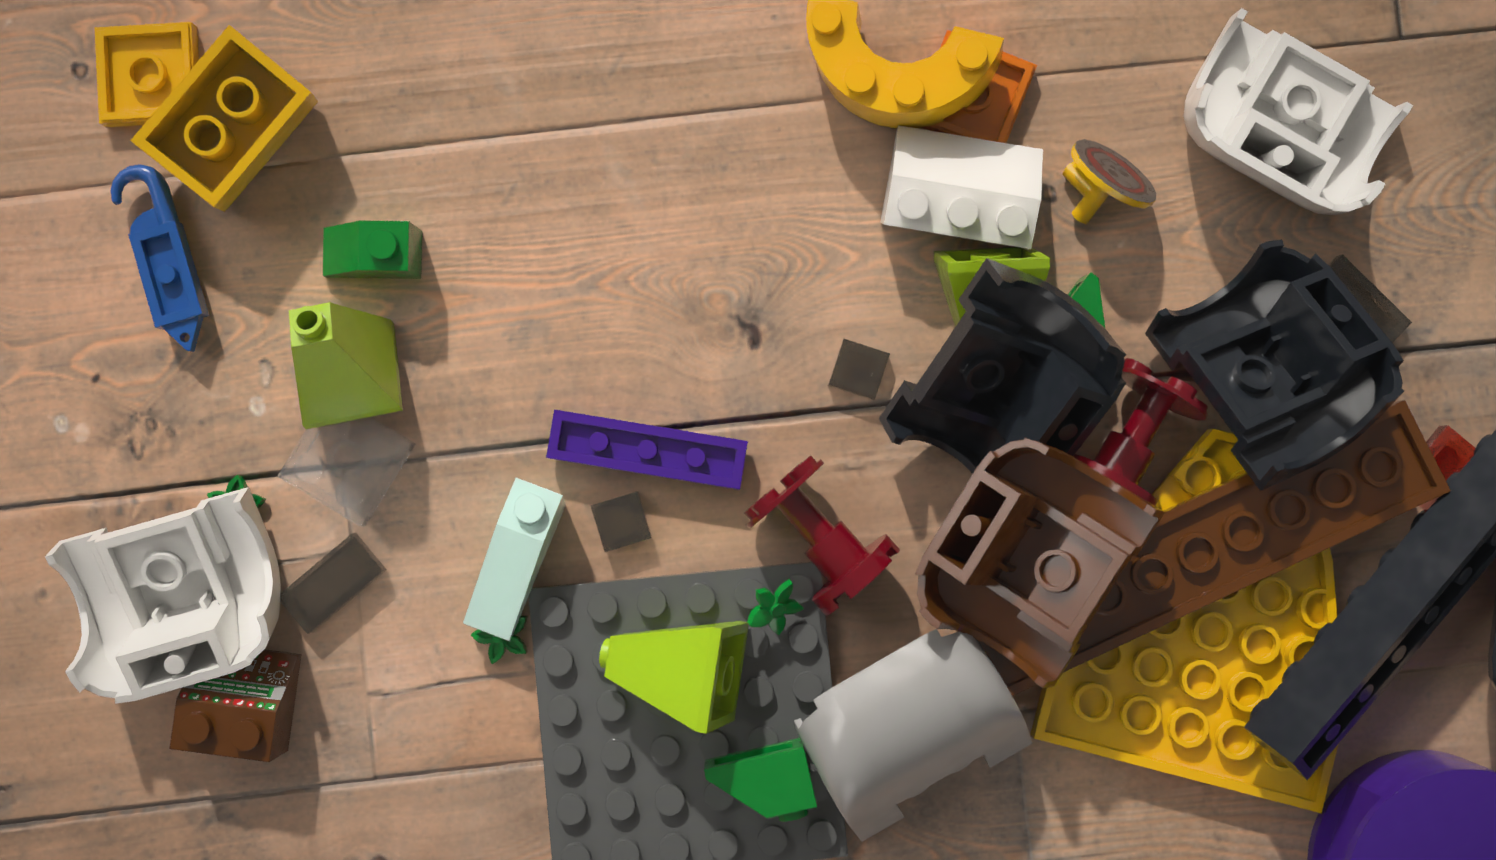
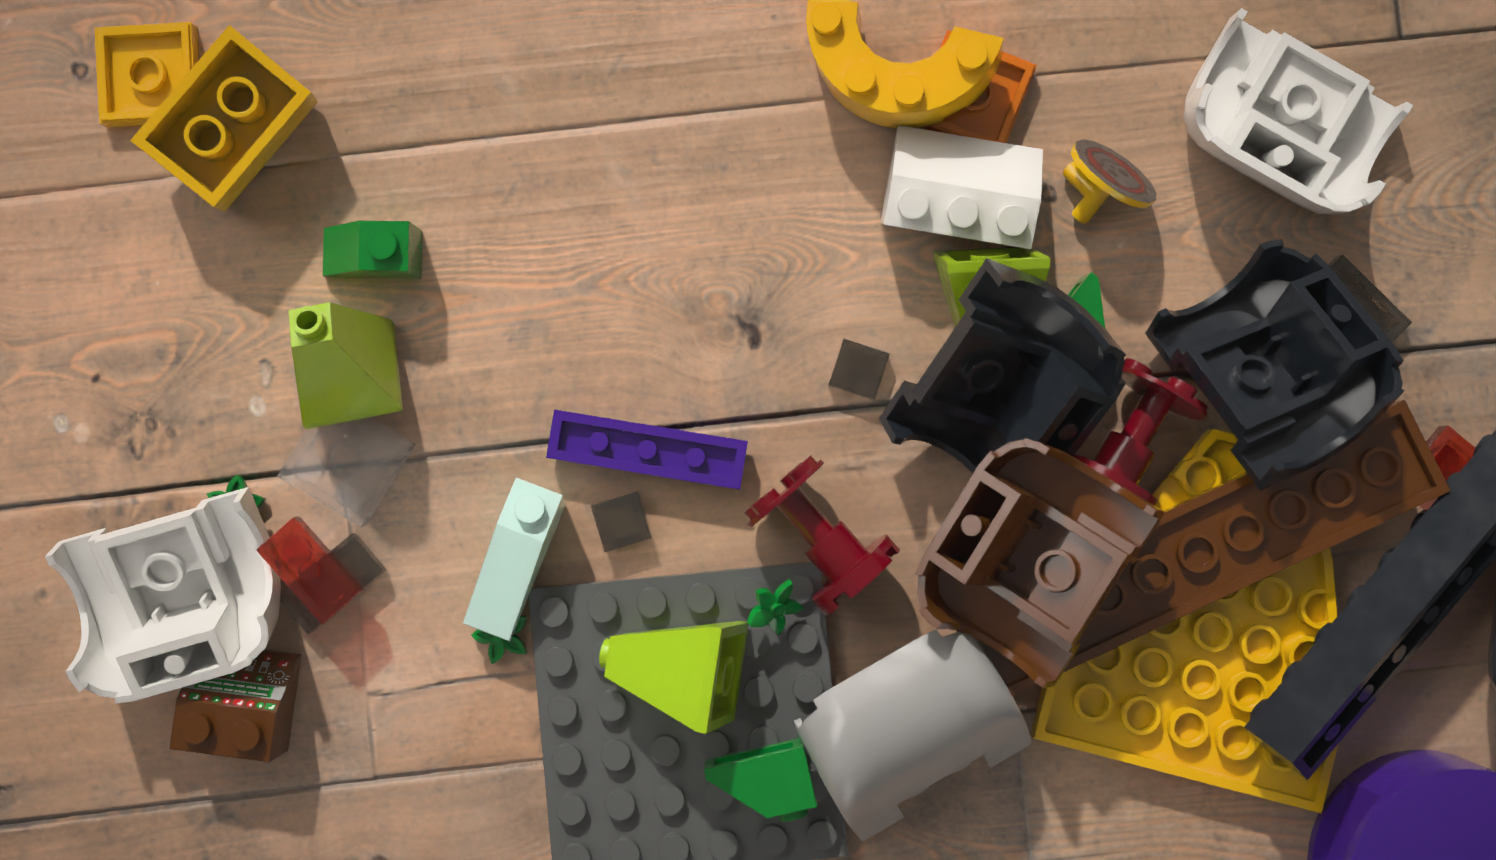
blue plate [110,164,209,352] -> none
none -> clear red plate [256,516,365,625]

